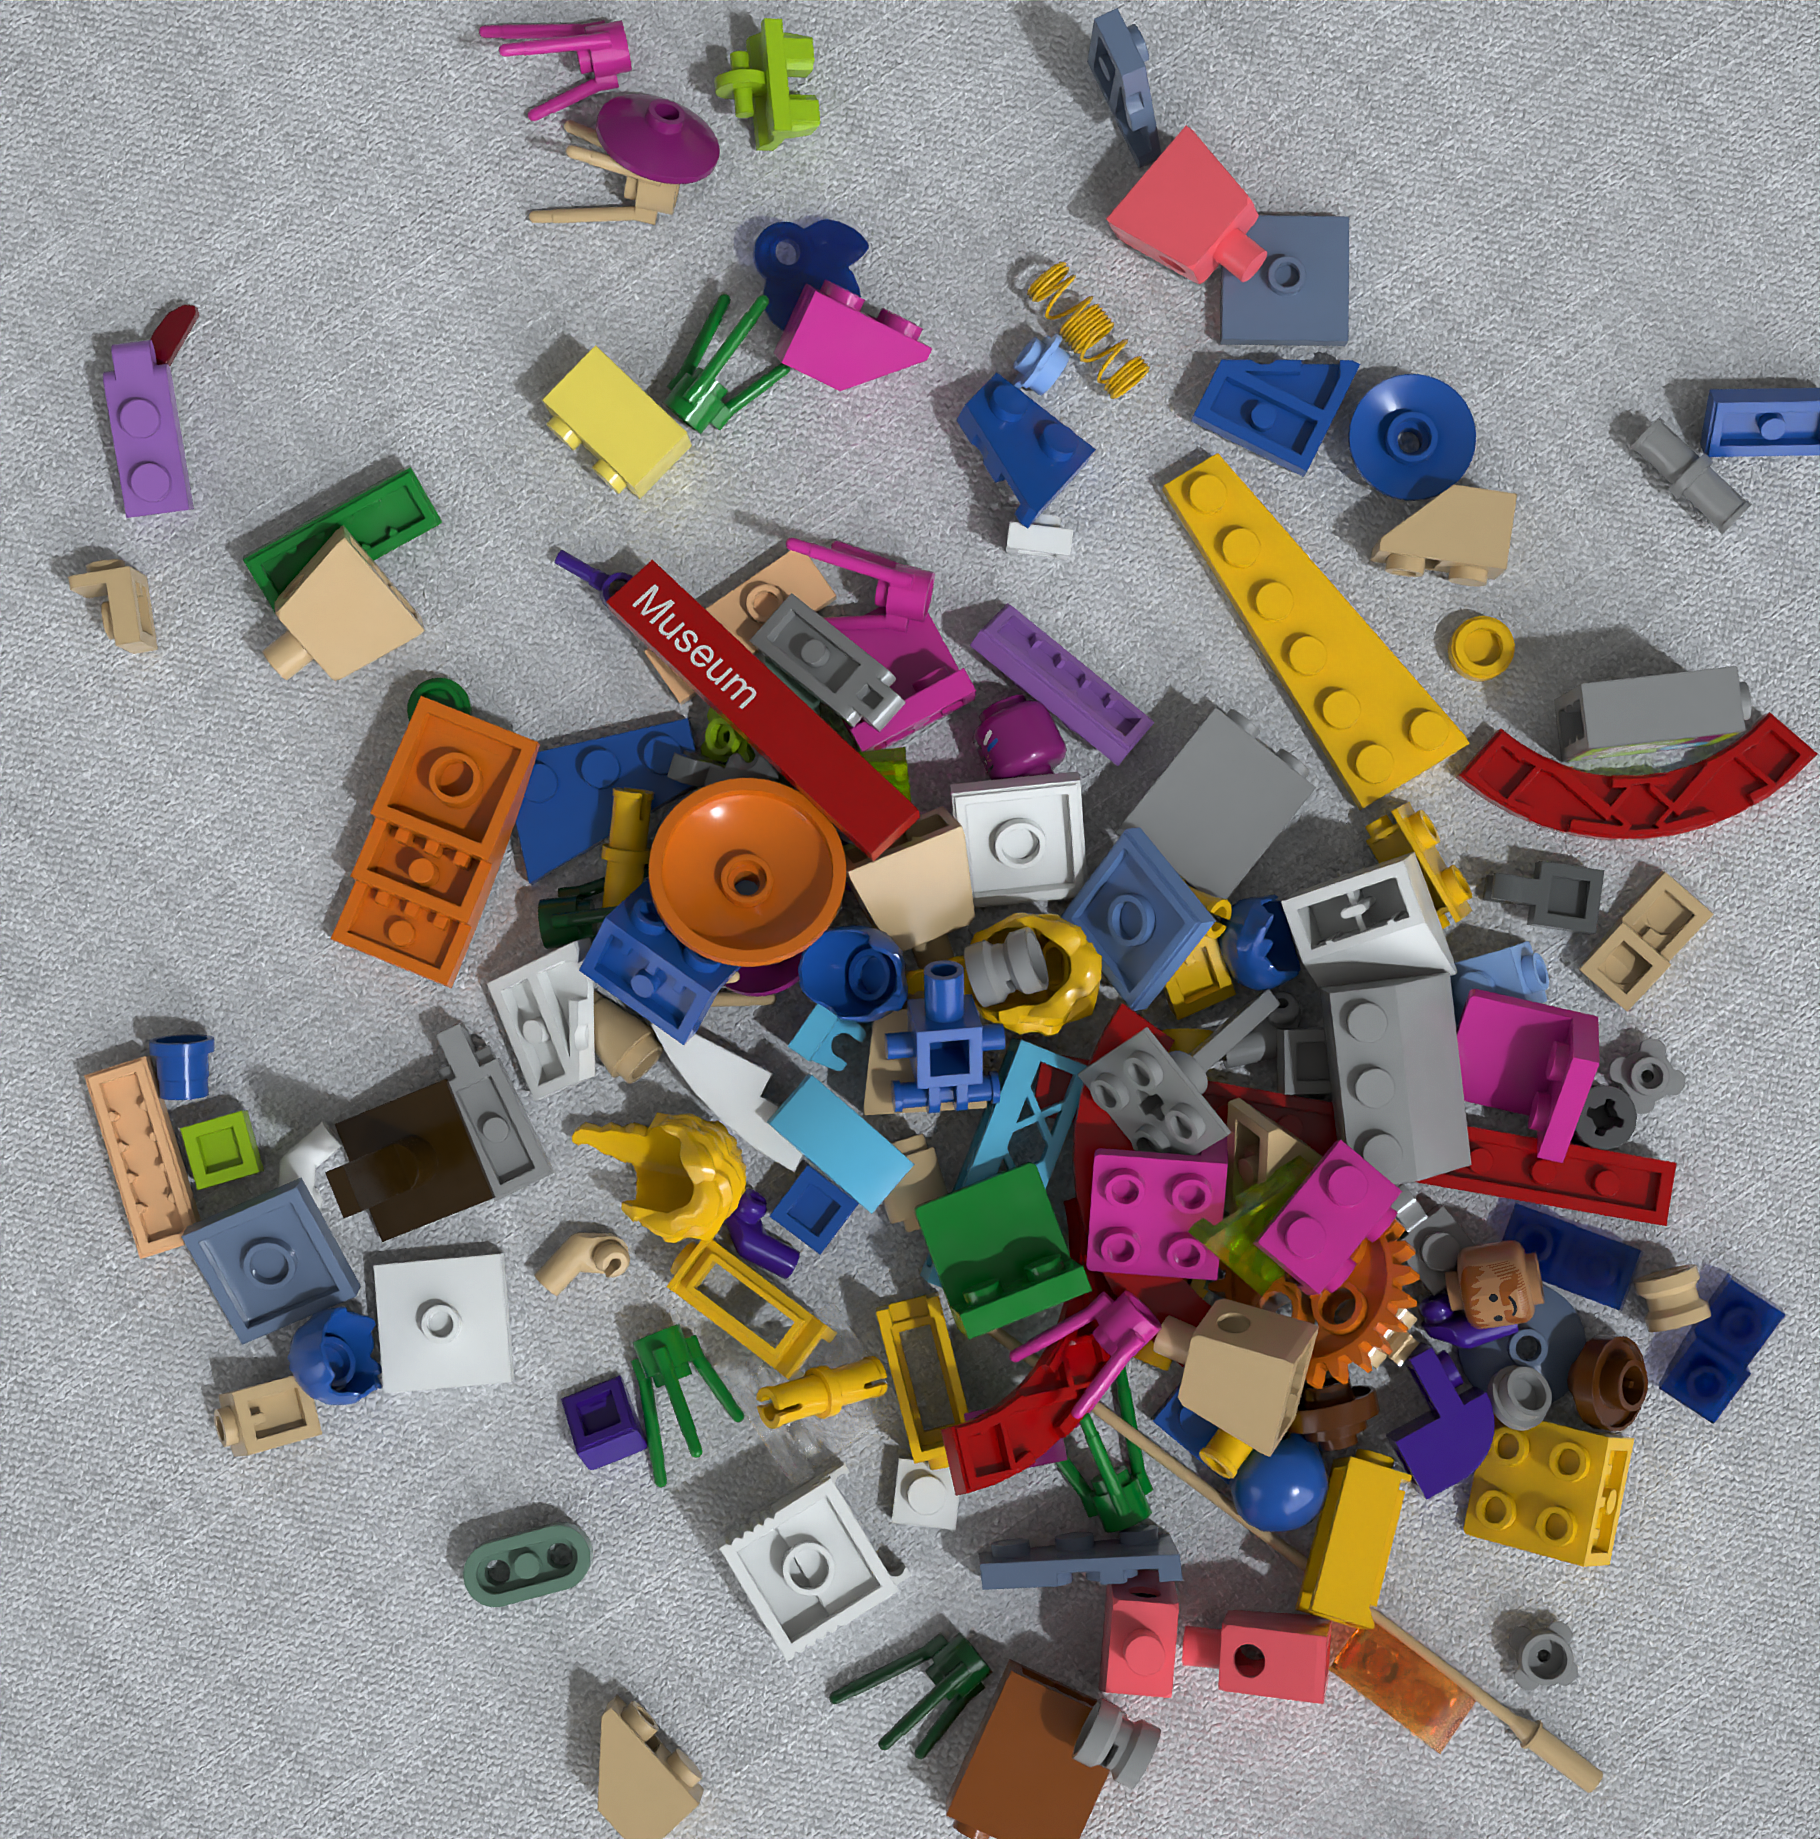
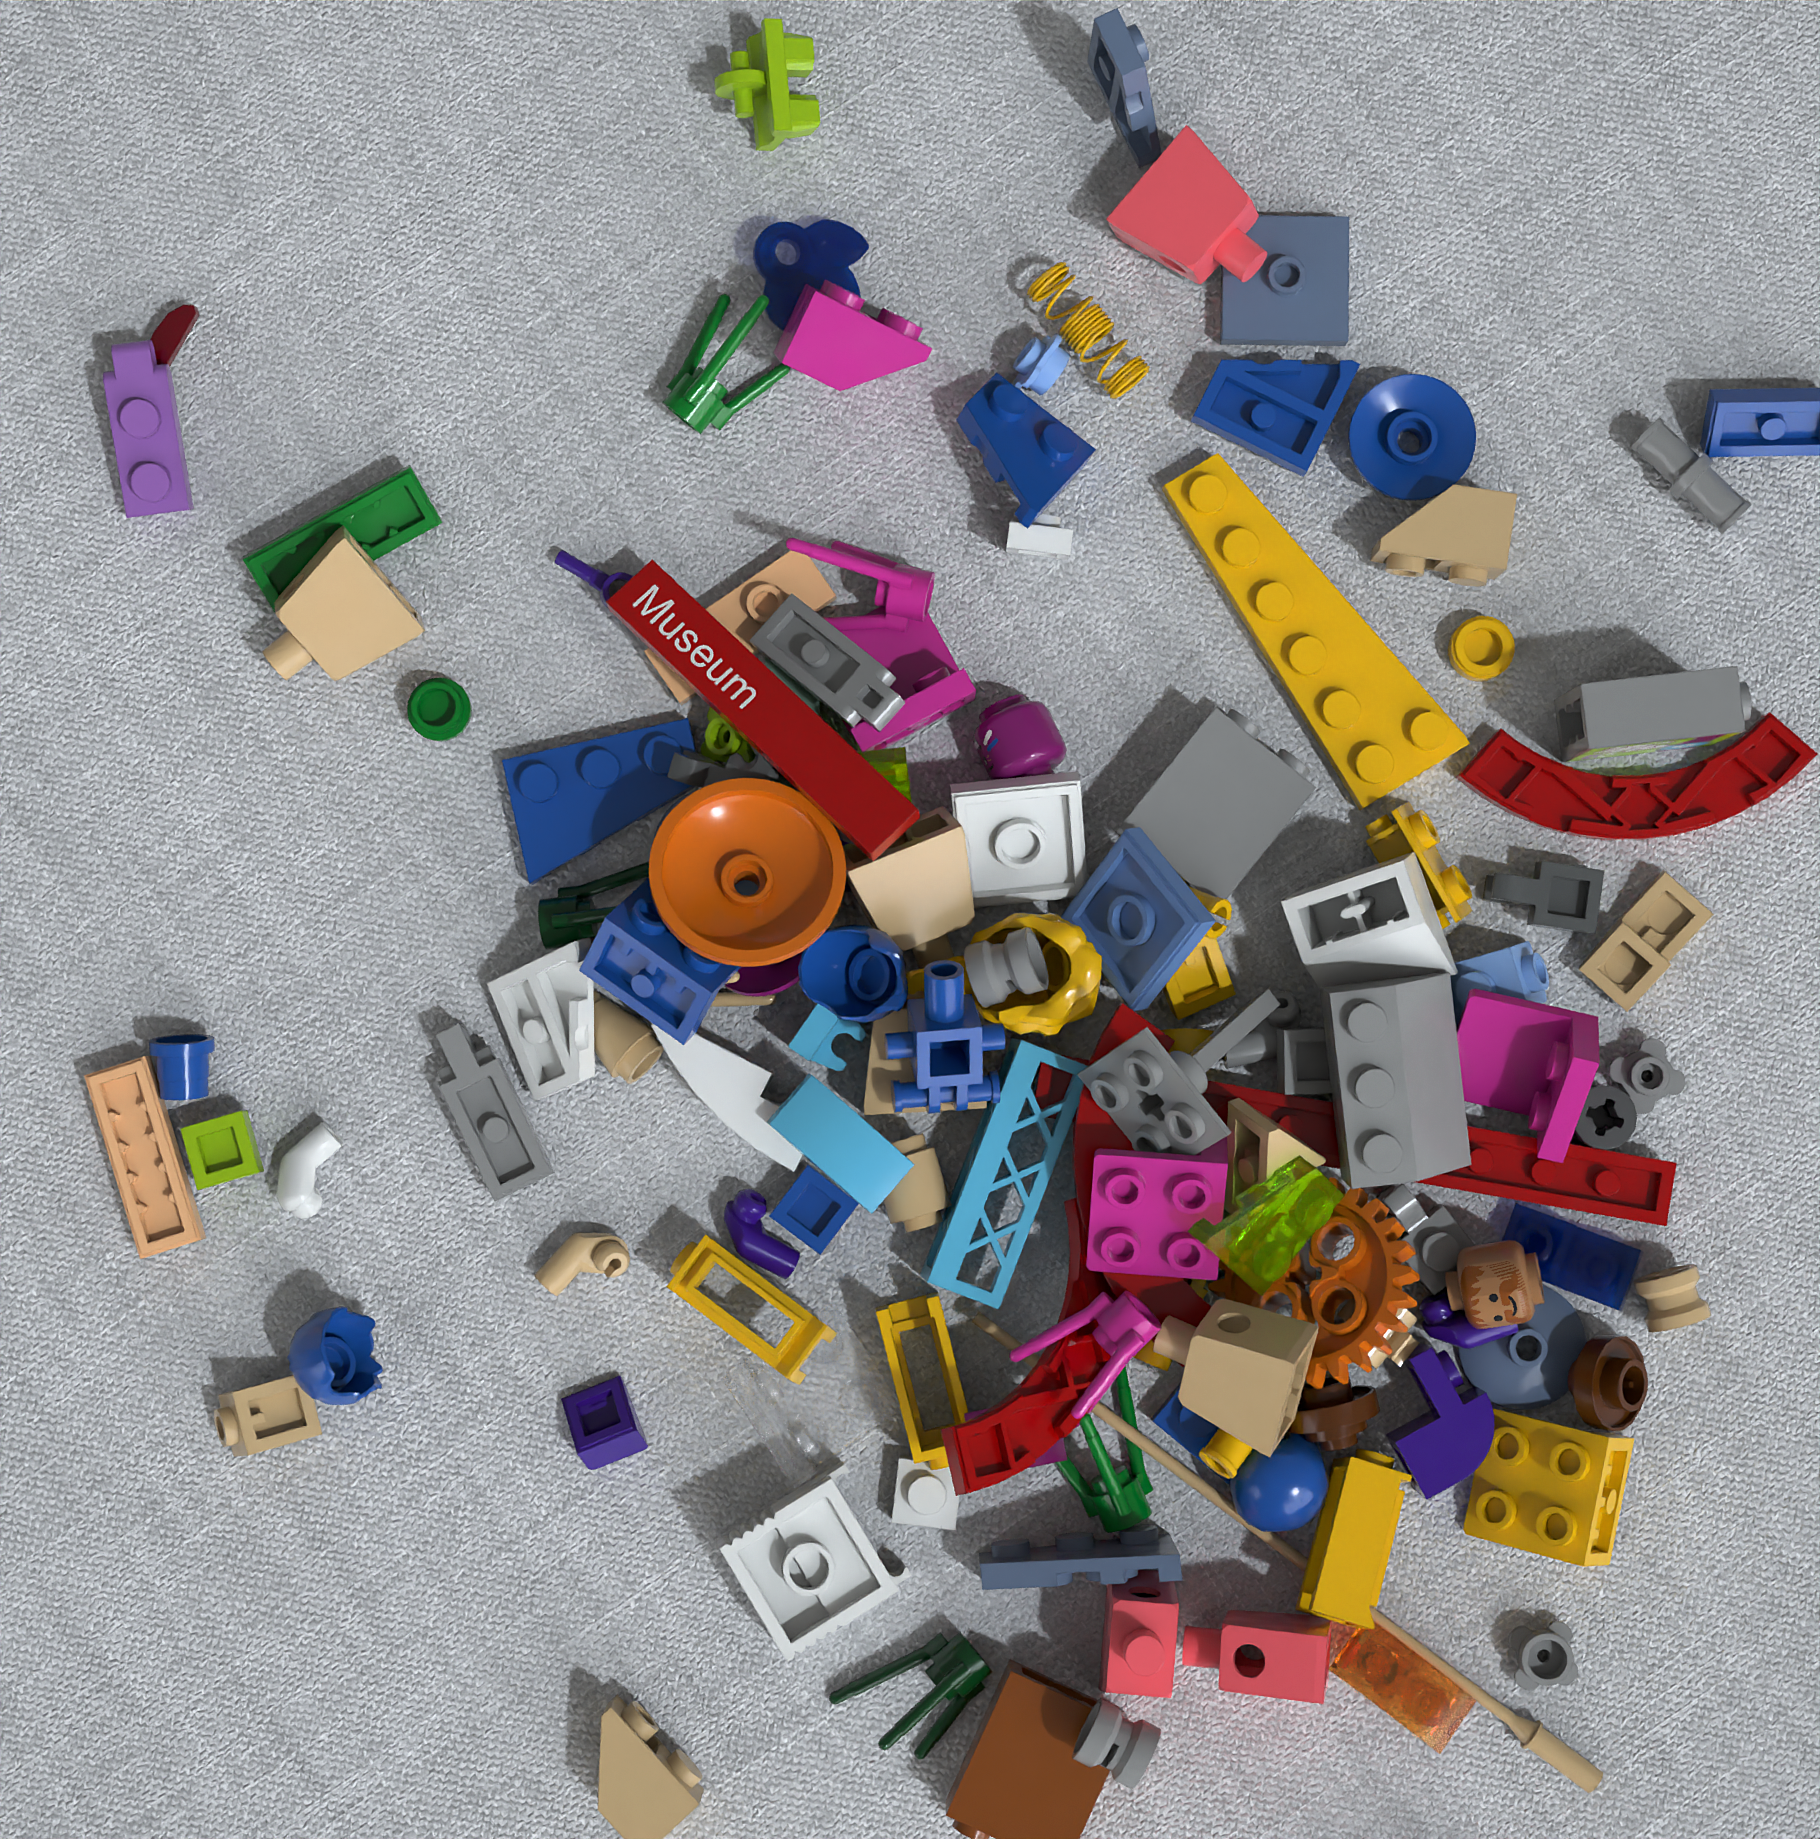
tan bracket [68,559,158,654] -> none
sand blue plate [181,1177,361,1345] -> none
dark brown piece [325,1078,495,1242] -> none
orange slope [331,696,540,989] -> none
white plate [373,1253,514,1394] -> none
sand green plate [463,1522,593,1607] -> none
dark pink plant [479,20,632,121] -> none
tan plant [529,120,680,225] -> none
light yellow piece [542,345,692,499] -> none
yellow hair [572,1112,746,1243] -> none
magenta dish [596,94,720,184] -> none
yellow pin [601,787,654,908] -> none
green plant [630,1324,744,1488] -> none
yellow pin [756,1356,888,1429] -> none
green bracket [914,1162,1092,1340] -> none
medium lavender plate [970,603,1155,766] -> none
blue hair [1218,894,1301,991] -> none
dark pink bracket [1253,1140,1403,1295] -> none
light grey plate [1488,1365,1552,1431] -> none
clear blue slope [1658,1273,1786,1424] -> none

